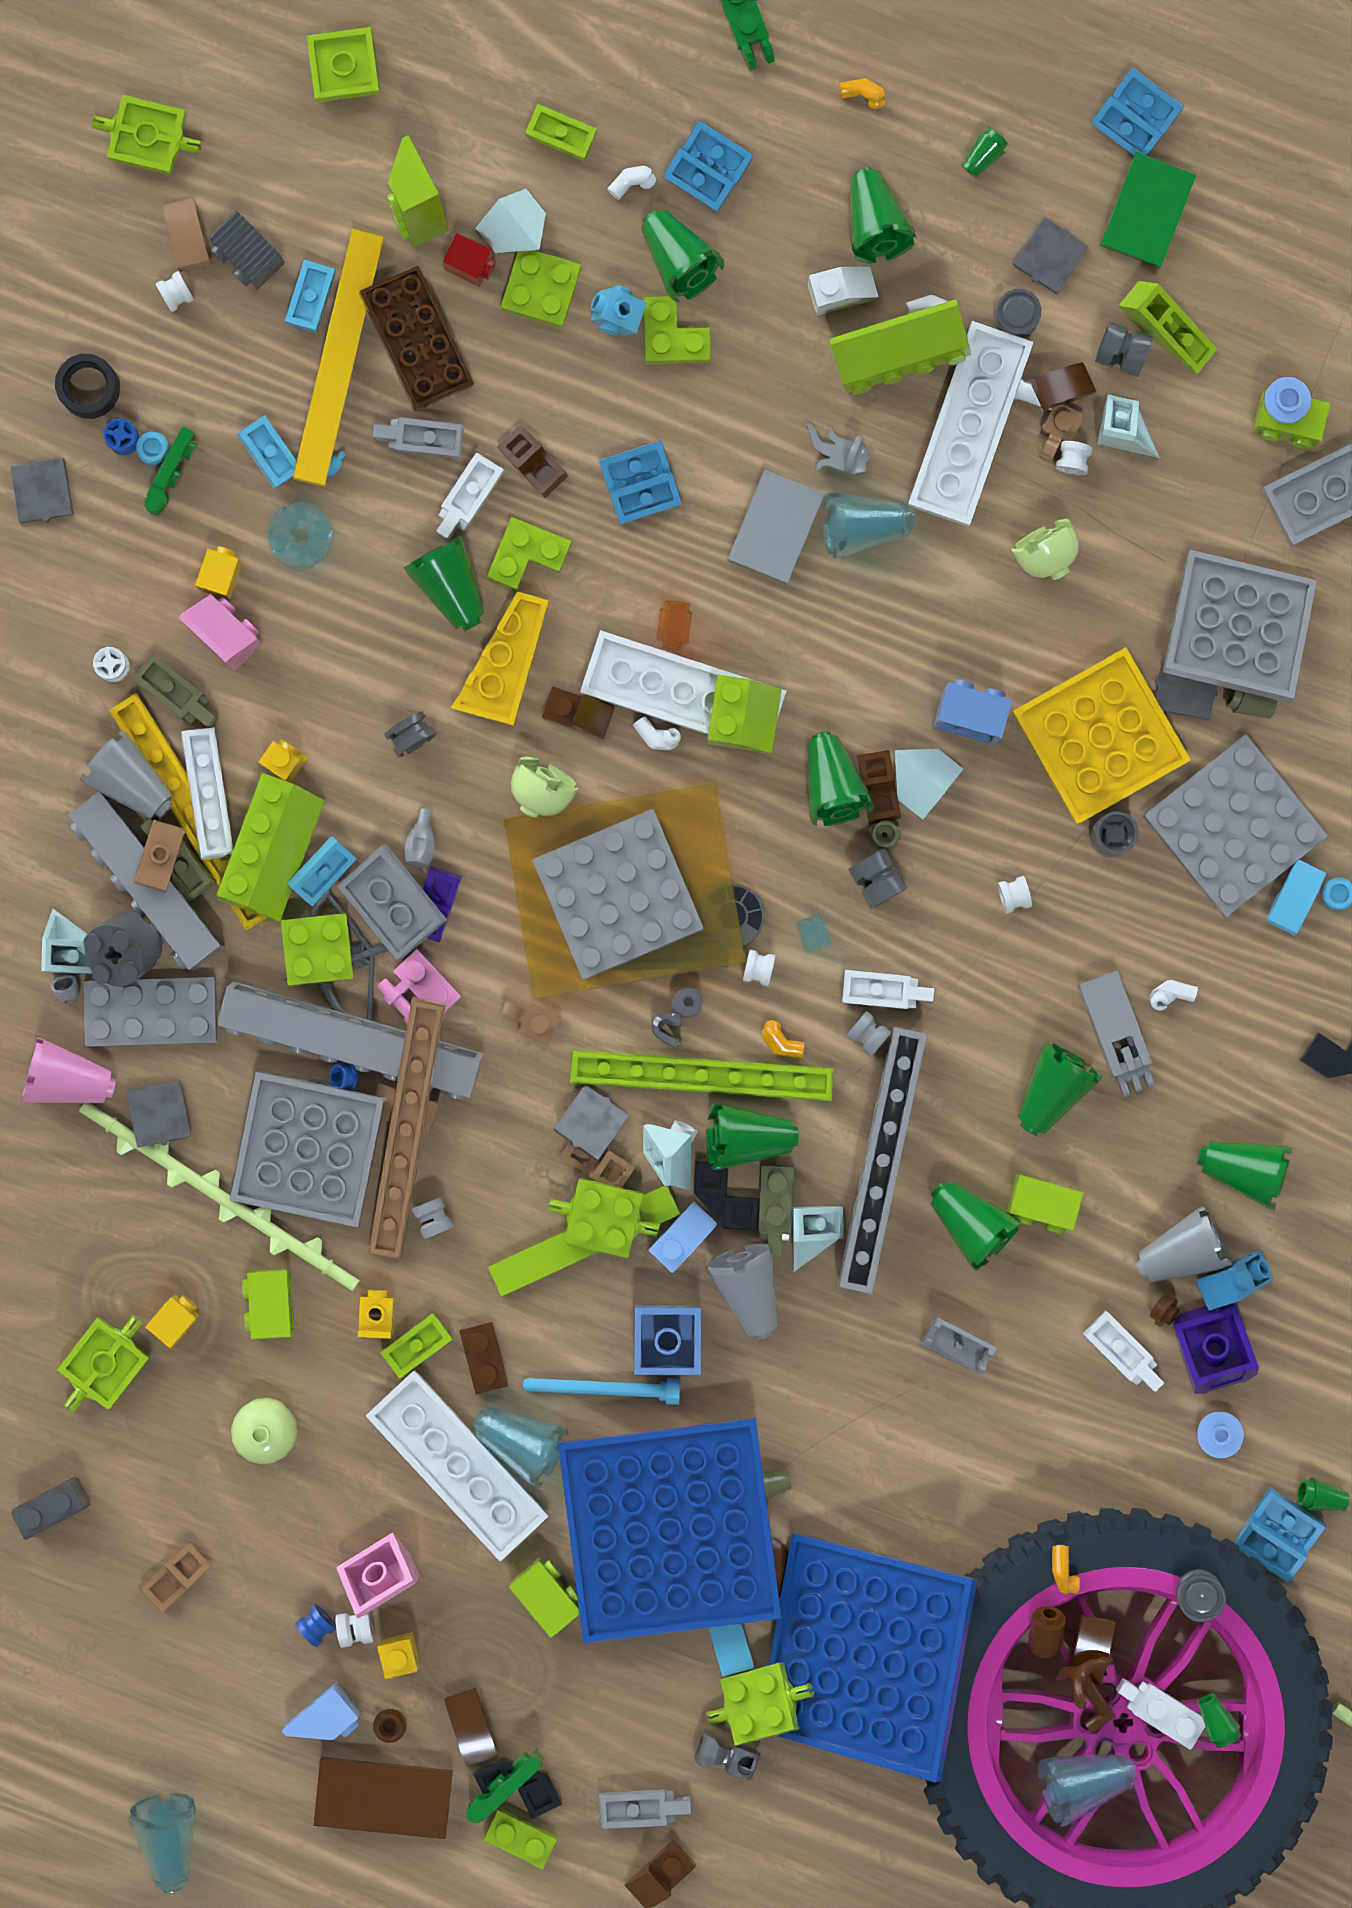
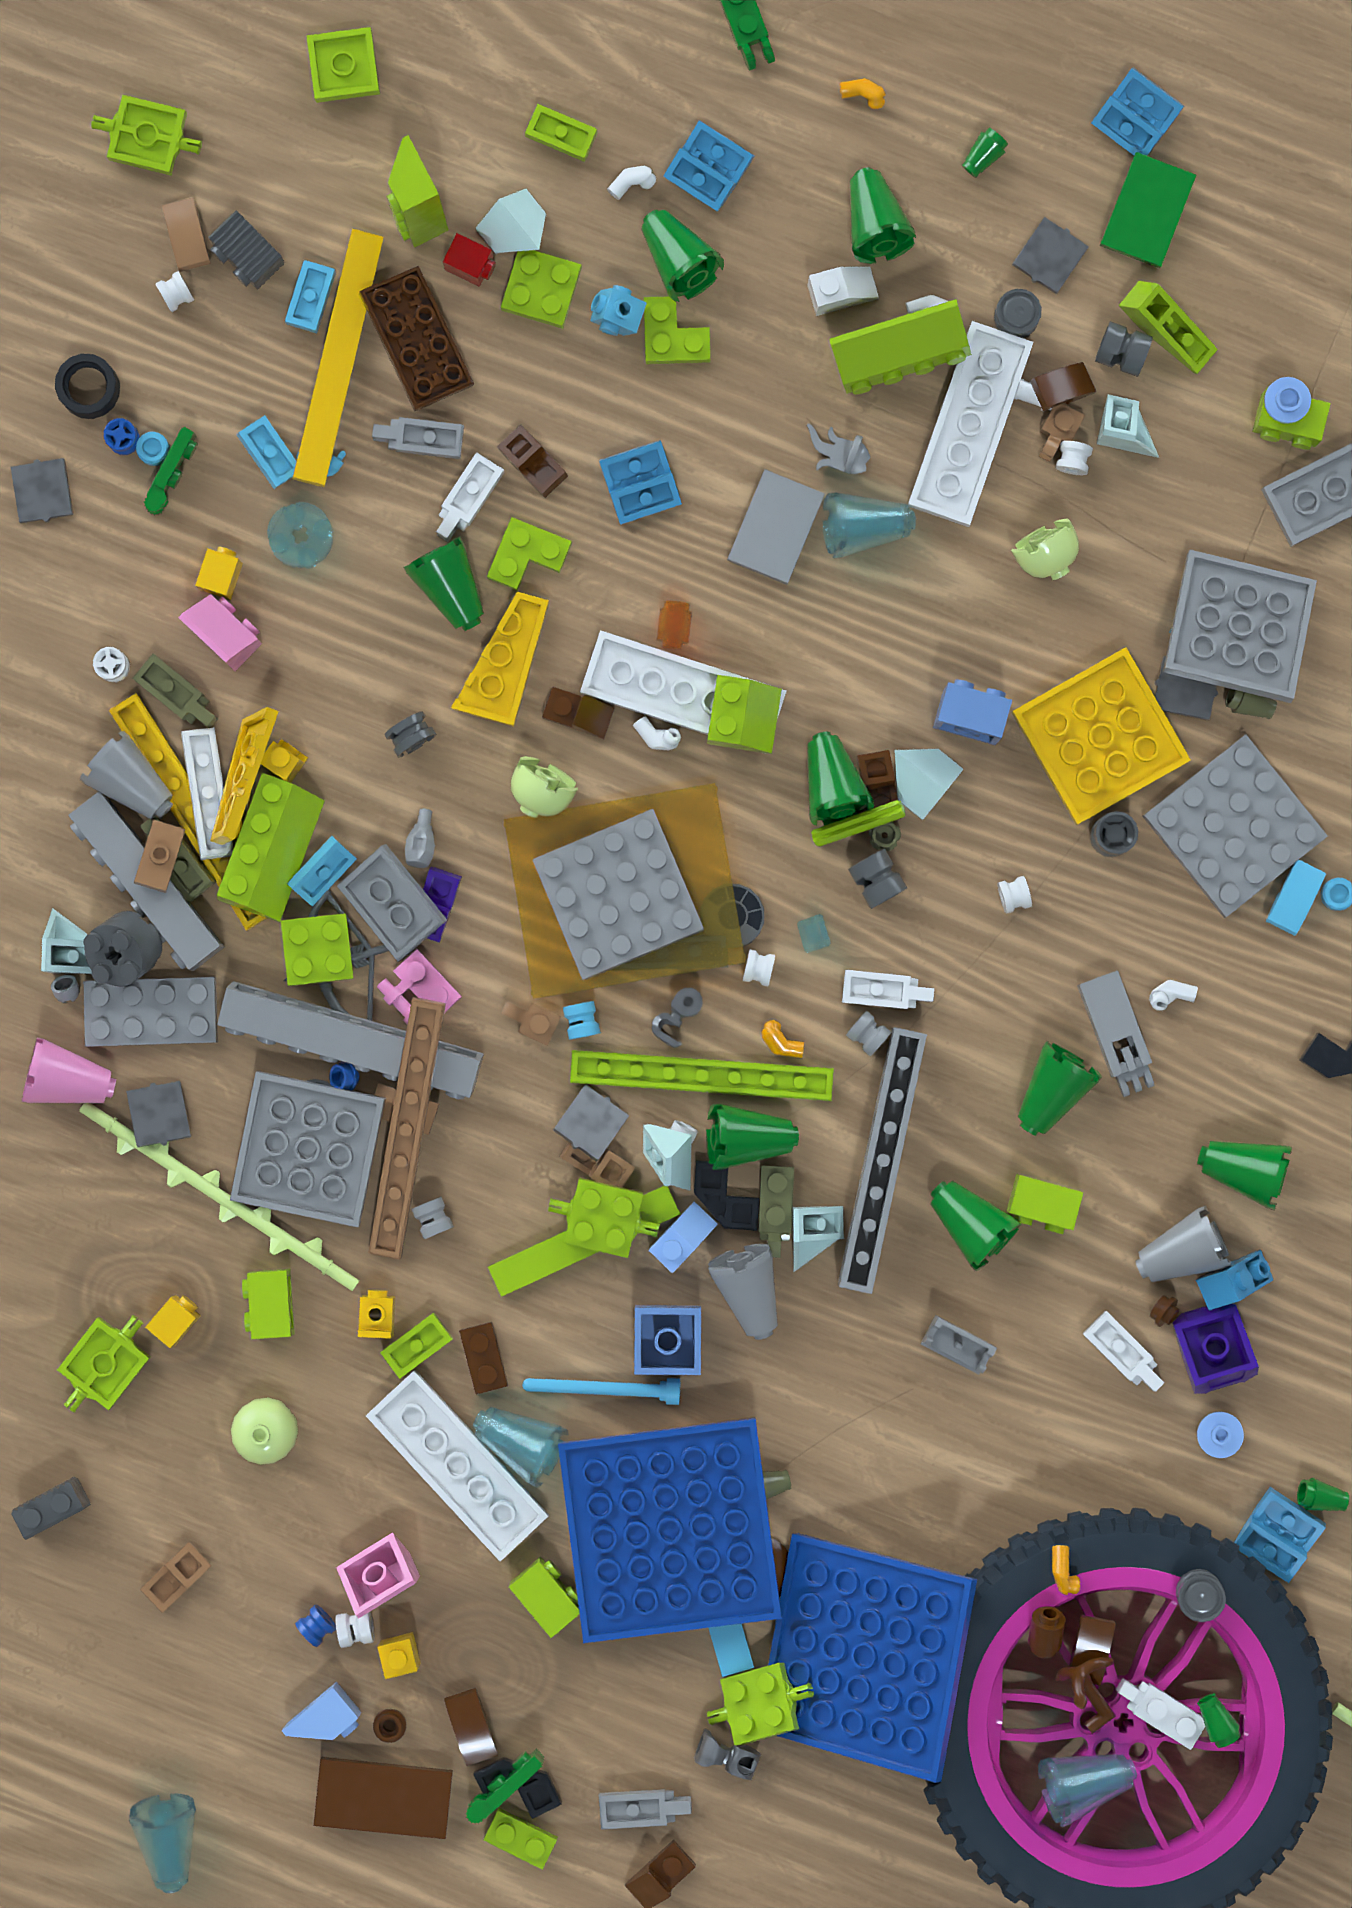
none -> yellow wing [210,707,279,845]
none -> medium azure wheel [563,1001,601,1040]
none -> lime axle [811,800,905,847]

